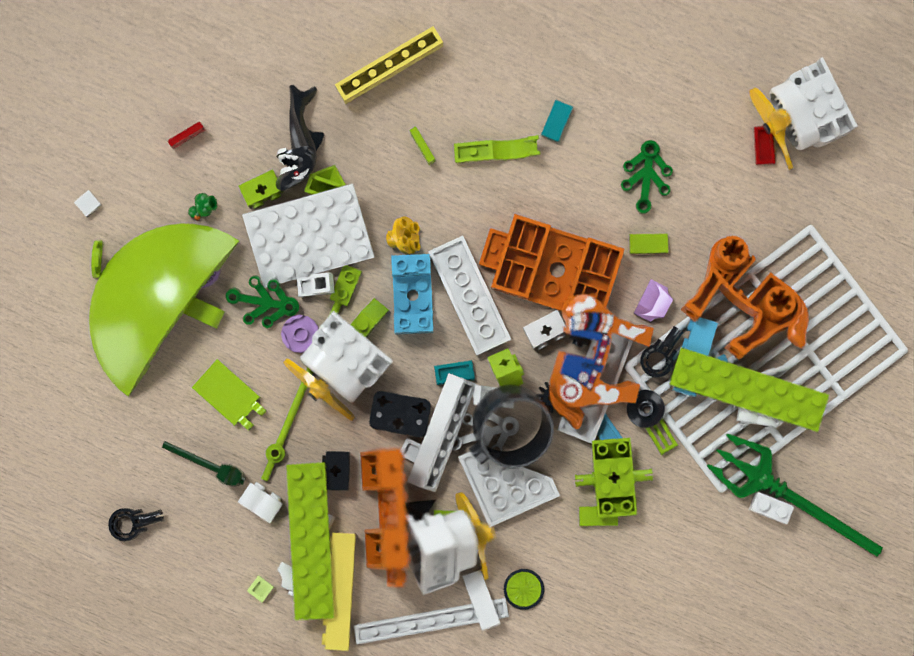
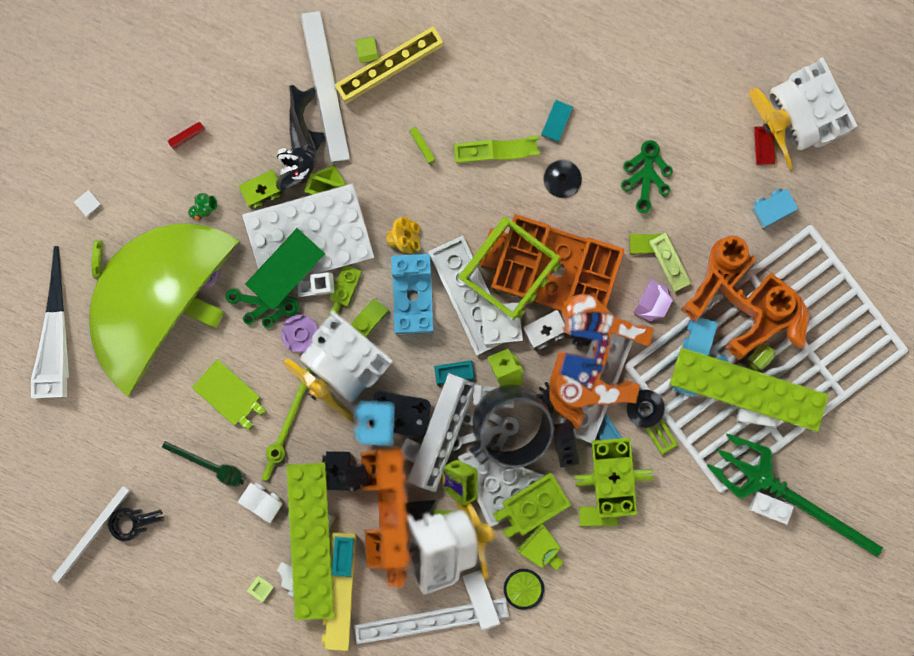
black pin [640,326,684,377] -> none
none -> white plate [31,246,69,399]
none -> white tile [52,486,132,583]
none -> green tile [245,228,325,310]
none -> white tile [301,11,350,163]
none -> teal tile [332,536,354,577]
none -> black brick [337,464,370,492]
none -> lime tile [355,36,378,63]
none -> medium azure plate [355,403,395,446]
none -> lime torso [442,460,478,507]
none -> lime window [458,215,561,320]
none -> white plate [480,302,523,345]
none -> lime tile [492,472,571,538]
none -> lime torso [517,524,564,570]
none -> black dish [544,160,582,198]
none -> black brick [553,421,579,468]
none -> yellowish green tile [649,233,692,292]
none -> lime brick [748,343,776,372]
none -> medium azure brick [752,188,798,229]

